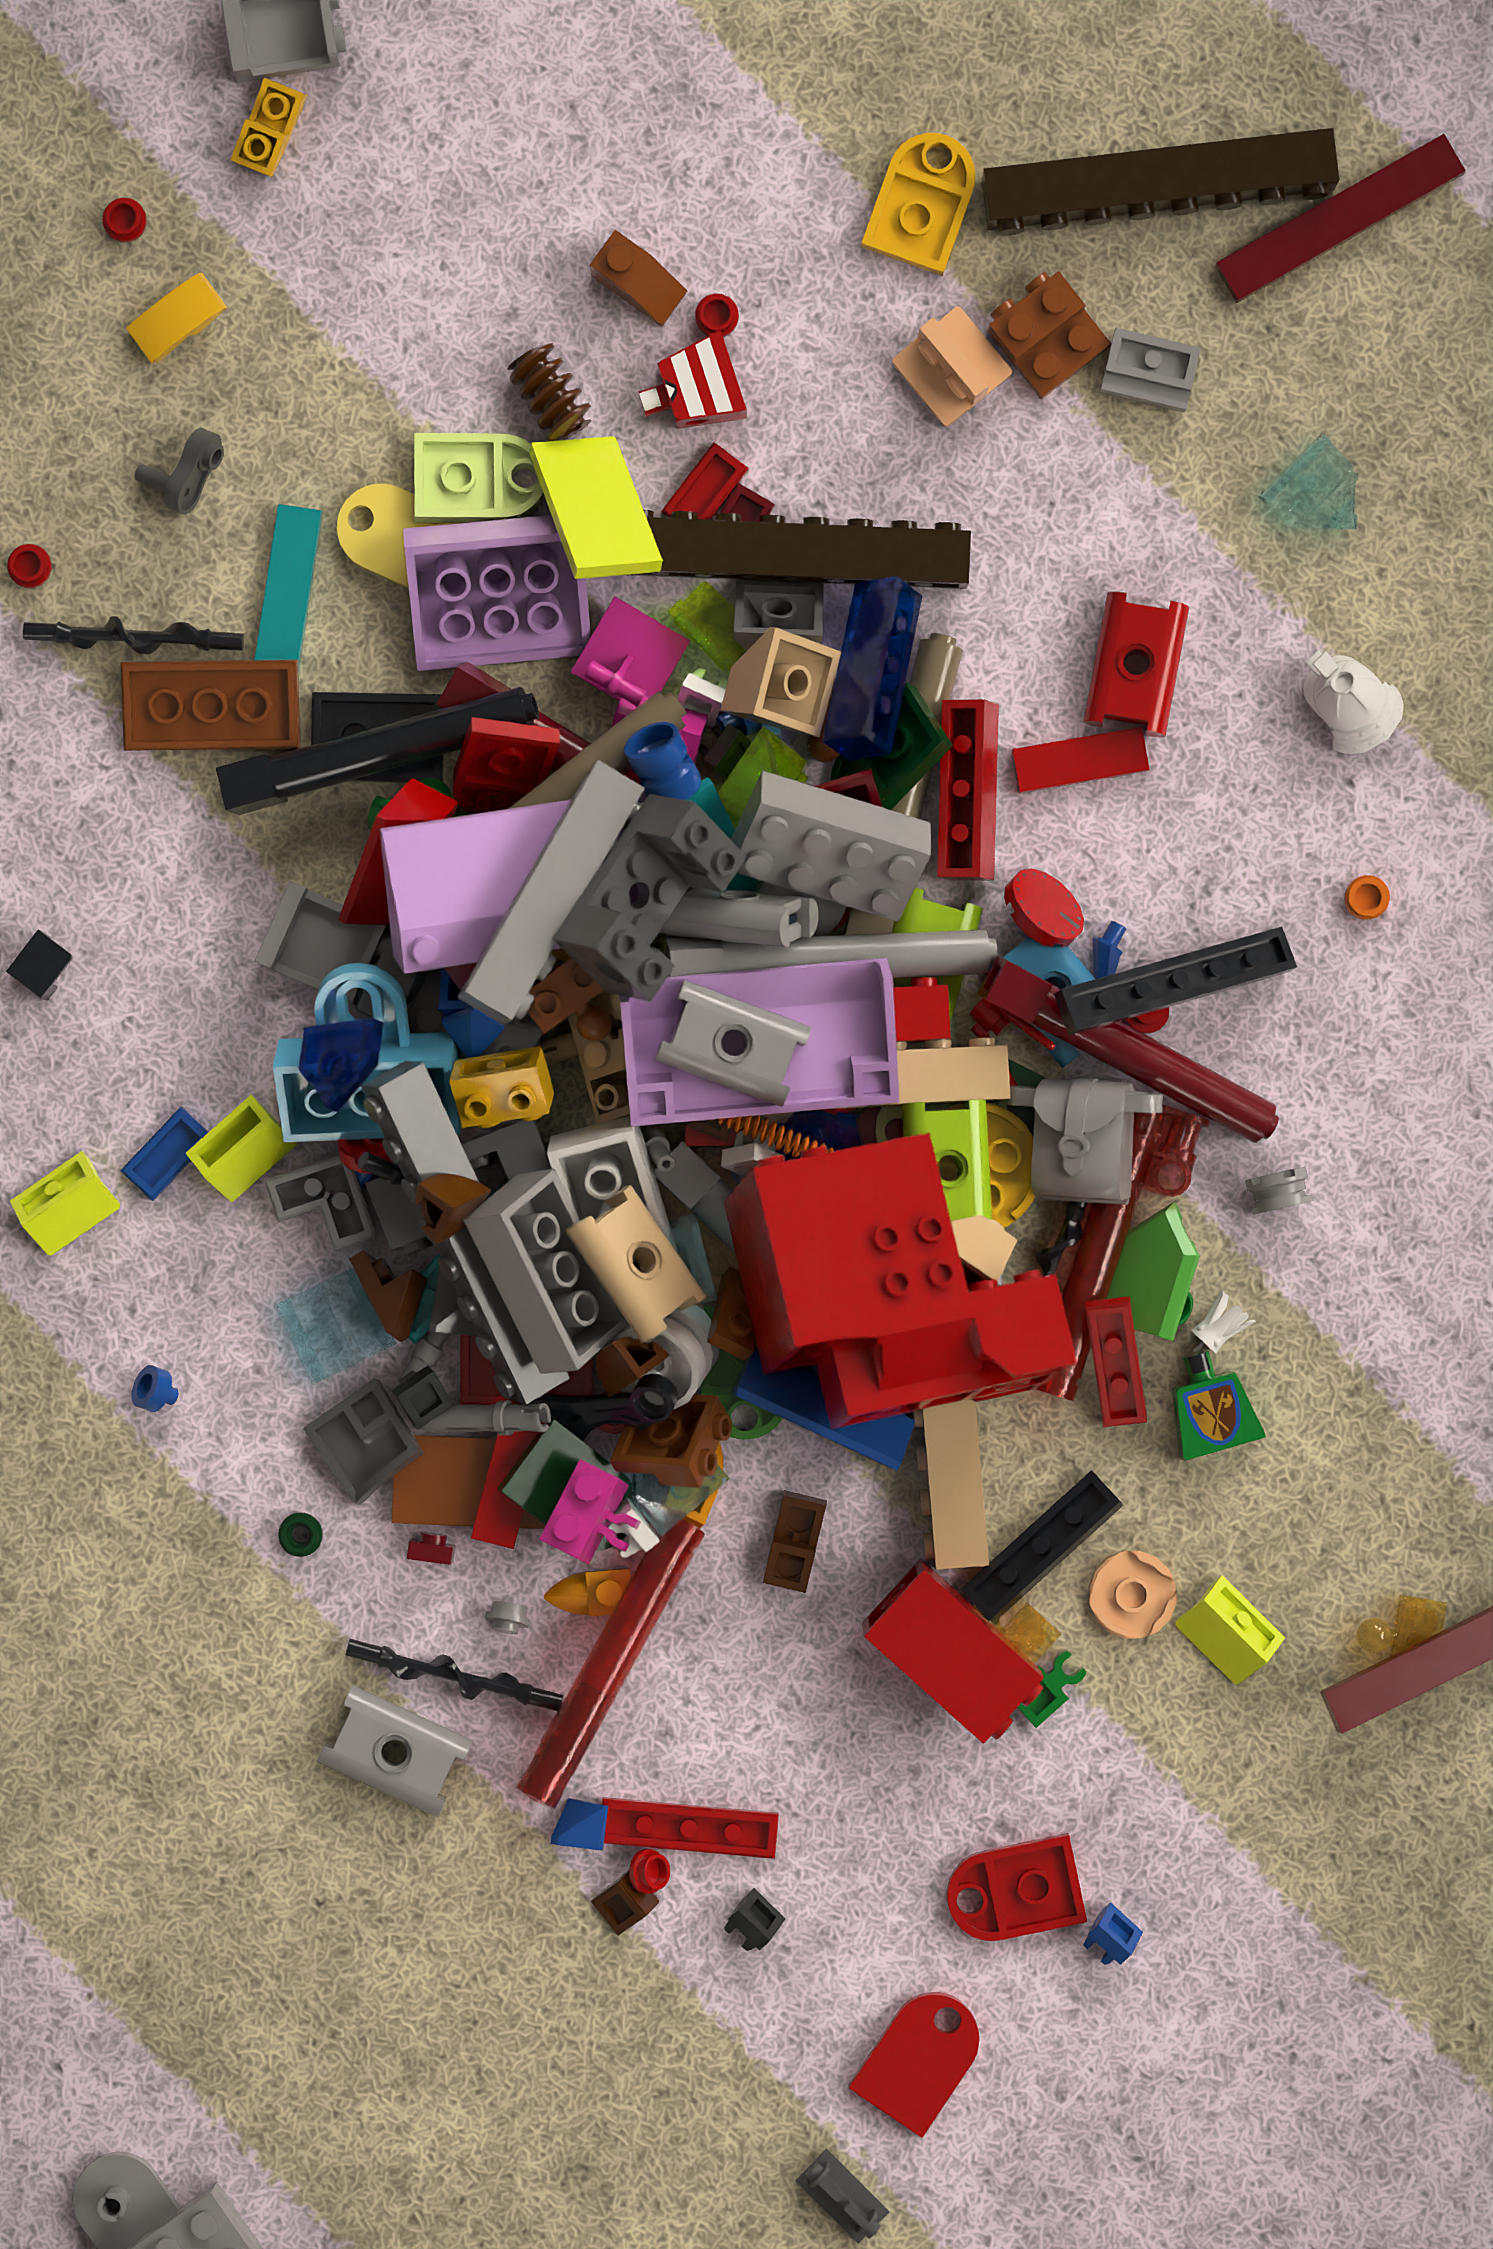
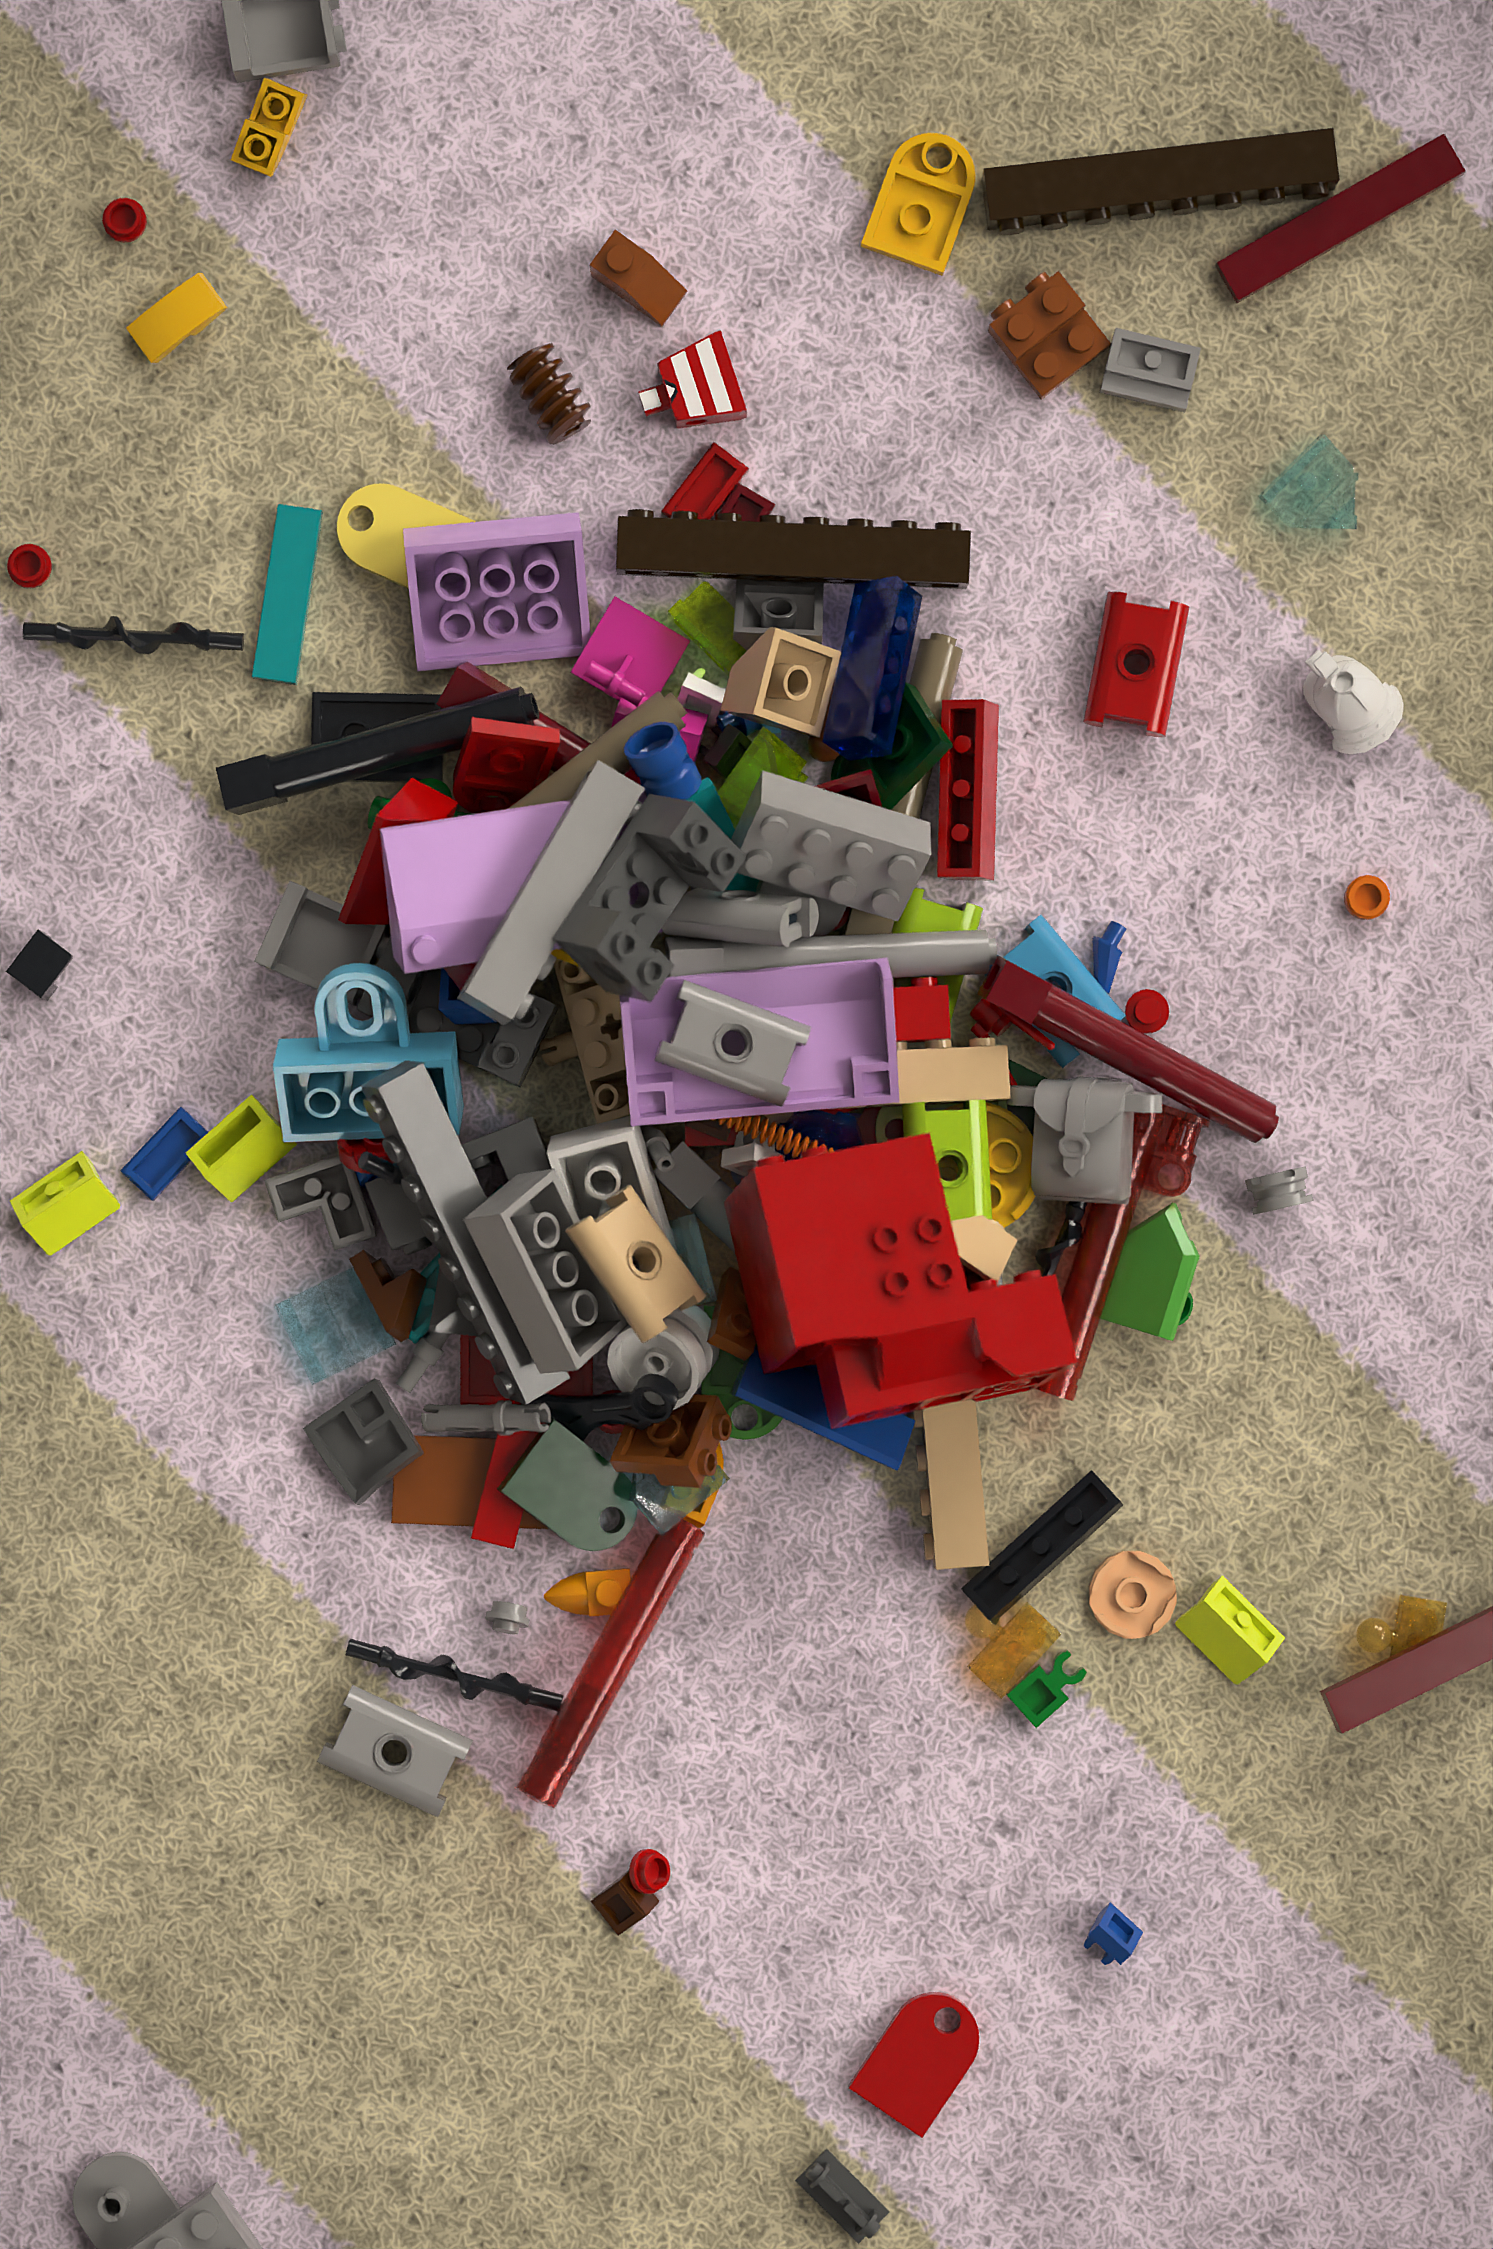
dark orange tile [120,659,301,751] -> none
blue tile [131,1365,179,1412] -> none
dark grey piece [135,428,224,515] -> none
dark green plate [278,1512,323,1557] -> none
clear blue plate [298,1018,384,1112] -> none
pearl dark grey tile [391,1365,454,1430] -> none
dark red plate [407,1532,456,1565] -> none
yellowish green tile [414,433,544,523] -> none
reddish brown brick [415,1173,491,1245] -> none
blue slope [442,1006,505,1058] -> none
yellow brick [449,1046,554,1128] -> none
dark orange plate [527,957,612,1041] -> none
neon yellow tile [529,436,663,579] -> none
dark pink brick [539,1459,641,1565] -> none
blue slope [550,1798,608,1850] -> none
reddish brown brick [596,1336,670,1398] -> none
red tile [602,1797,779,1859] -> none
white tile [605,1497,660,1558] -> none
red plate [695,293,739,337] -> none
pearl dark grey tile [725,1888,786,1951] -> none
reddish brown slope [763,1490,827,1593] -> none
red slope [862,1558,1044,1744] -> none
light nougat bracket [892,306,1012,427] -> none
red tile [947,1833,1087,1941] -> none
red tile [1004,868,1084,948] -> none
red tile [1011,727,1150,794] -> none
black plate [1054,926,1297,1036] -> none
red tile [1085,1296,1147,1427] -> none
torso [1172,1351,1266,1461] -> none
white piece [1191,1290,1256,1354] -> none

